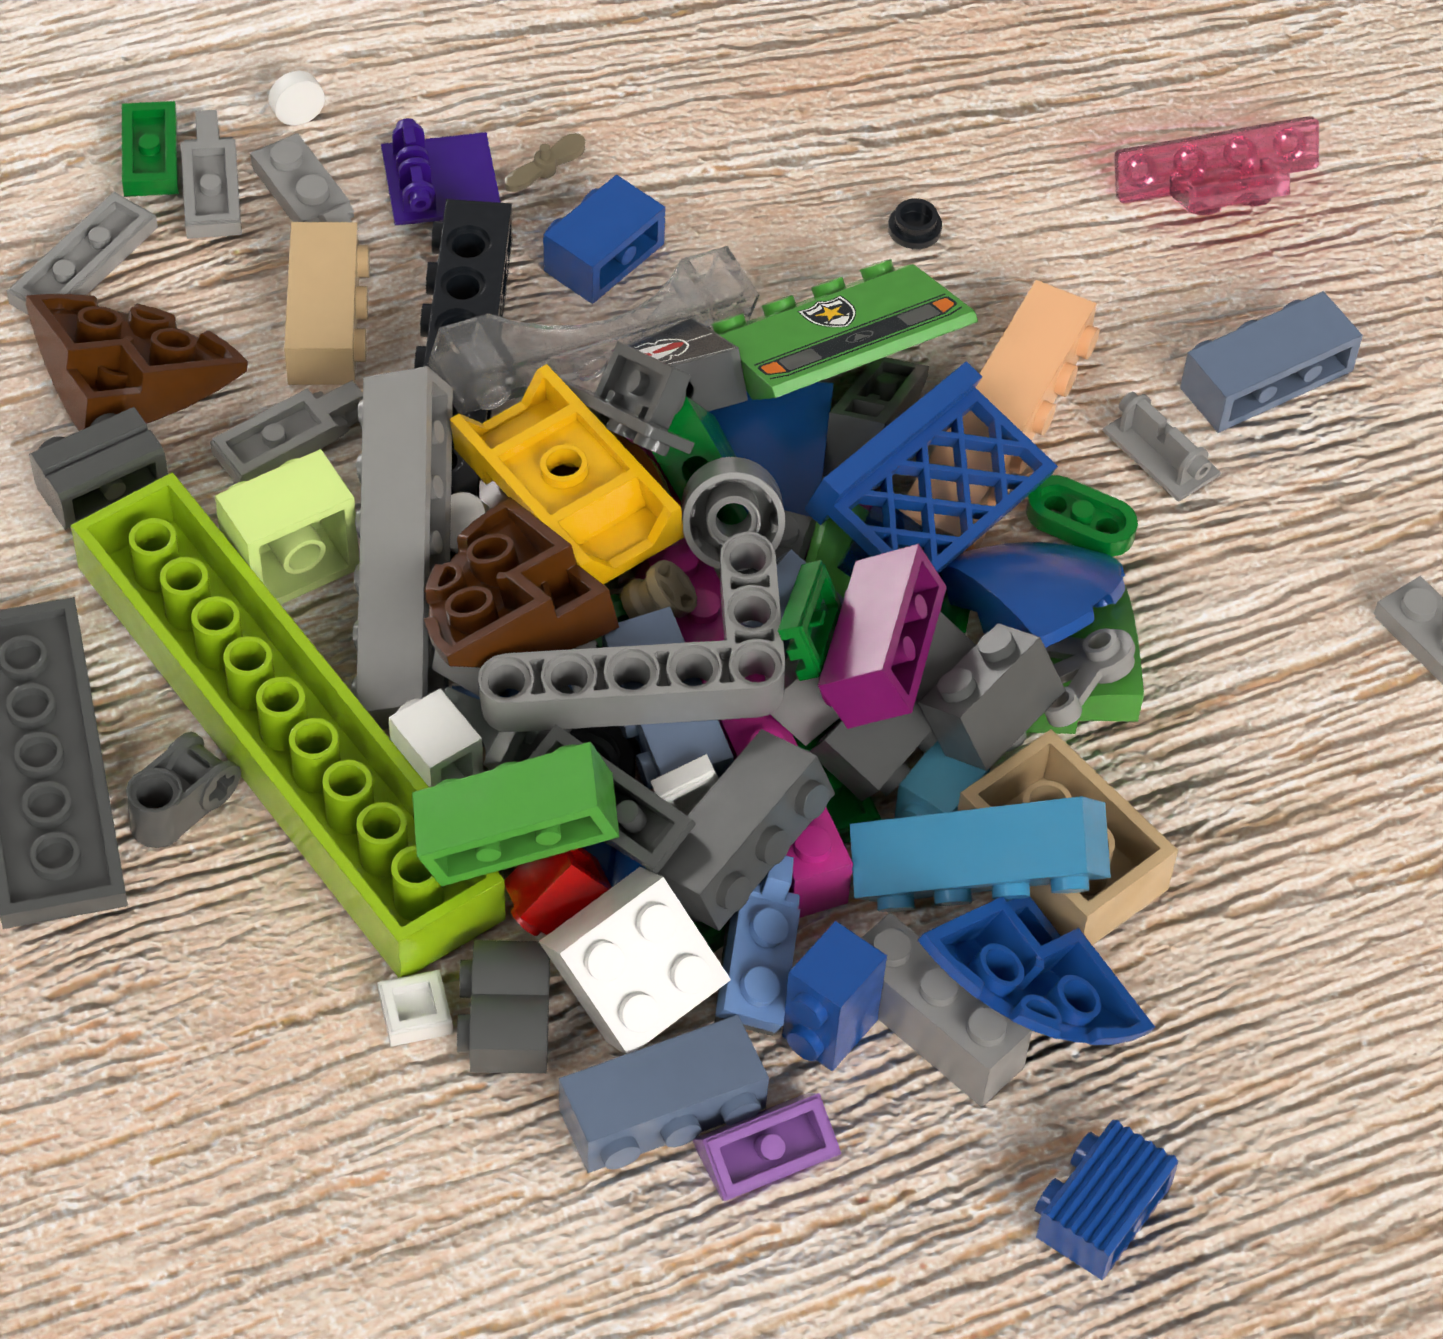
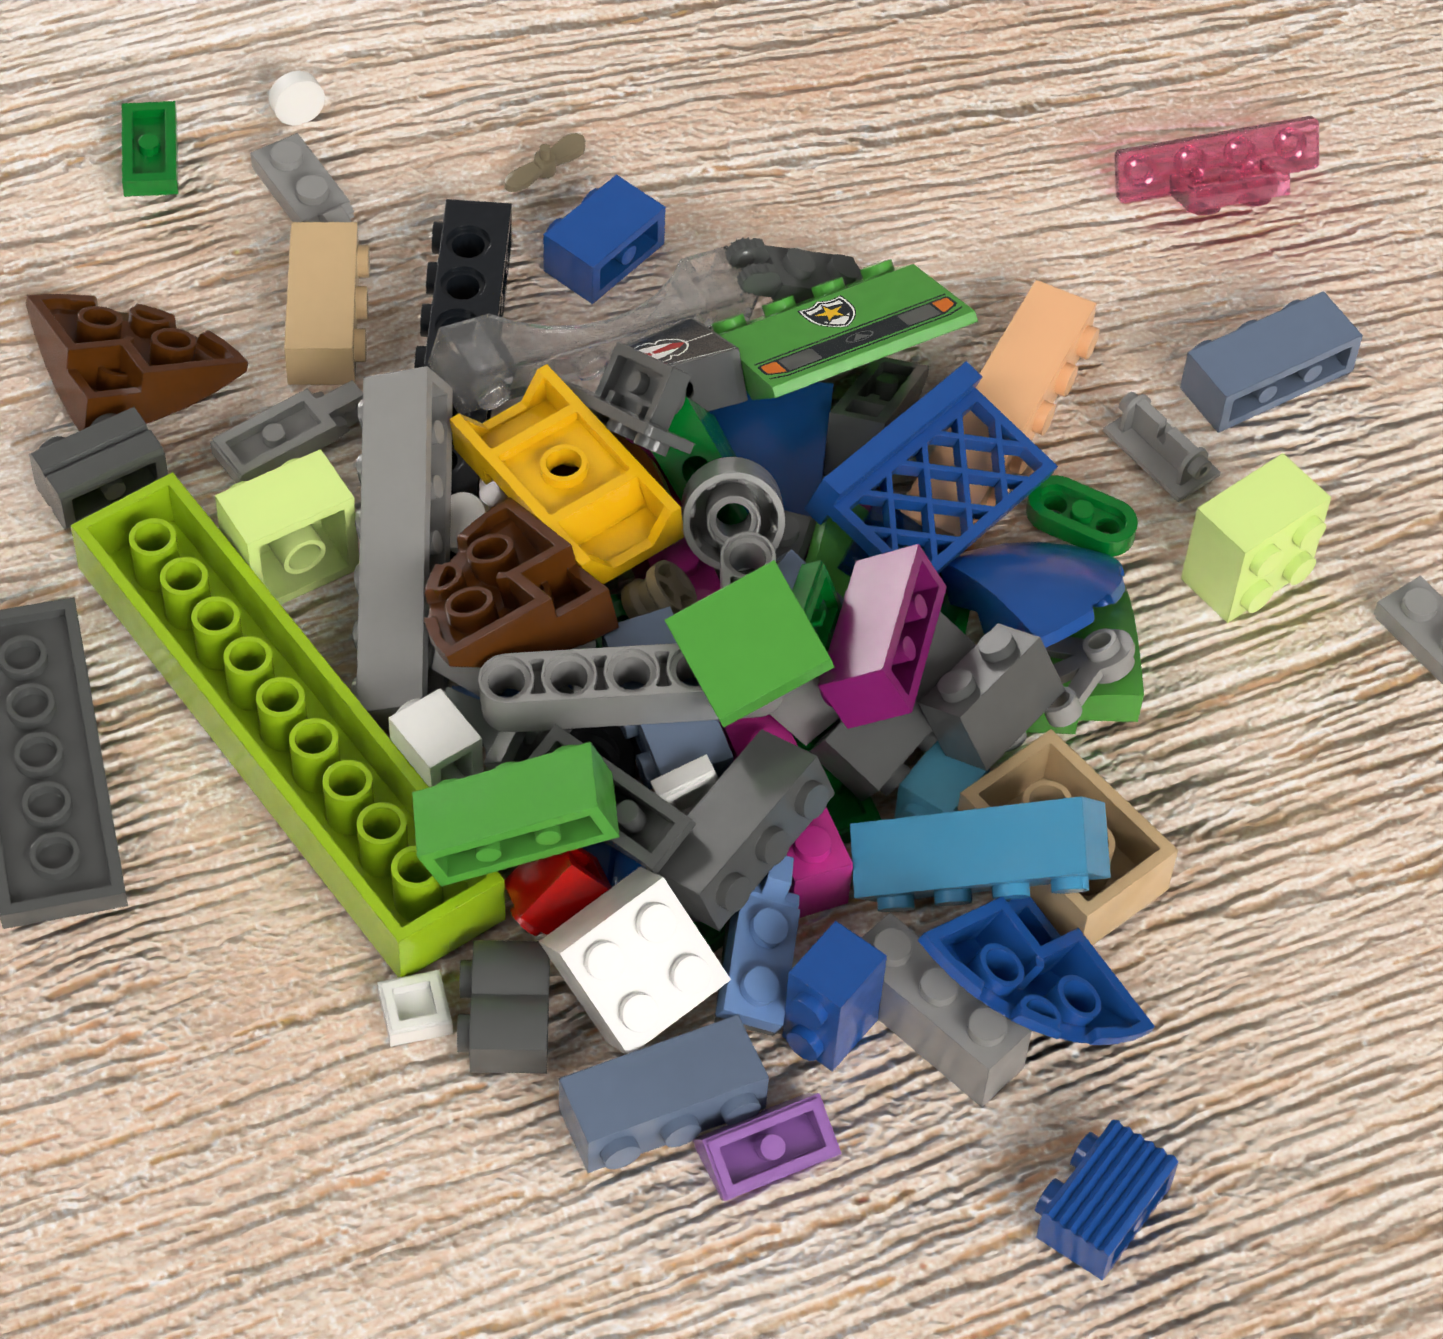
light grey tile [7,192,158,315] -> none
dark grey piece [126,731,241,848] -> none
light grey hinge [181,110,242,239] -> none
dark purple hinge [381,118,501,226] -> none
black plate [888,198,942,249] -> none
none -> bright green tile [665,560,834,728]
none -> dark grey hinge [725,237,863,303]
none -> yellowish green brick [1181,453,1331,623]

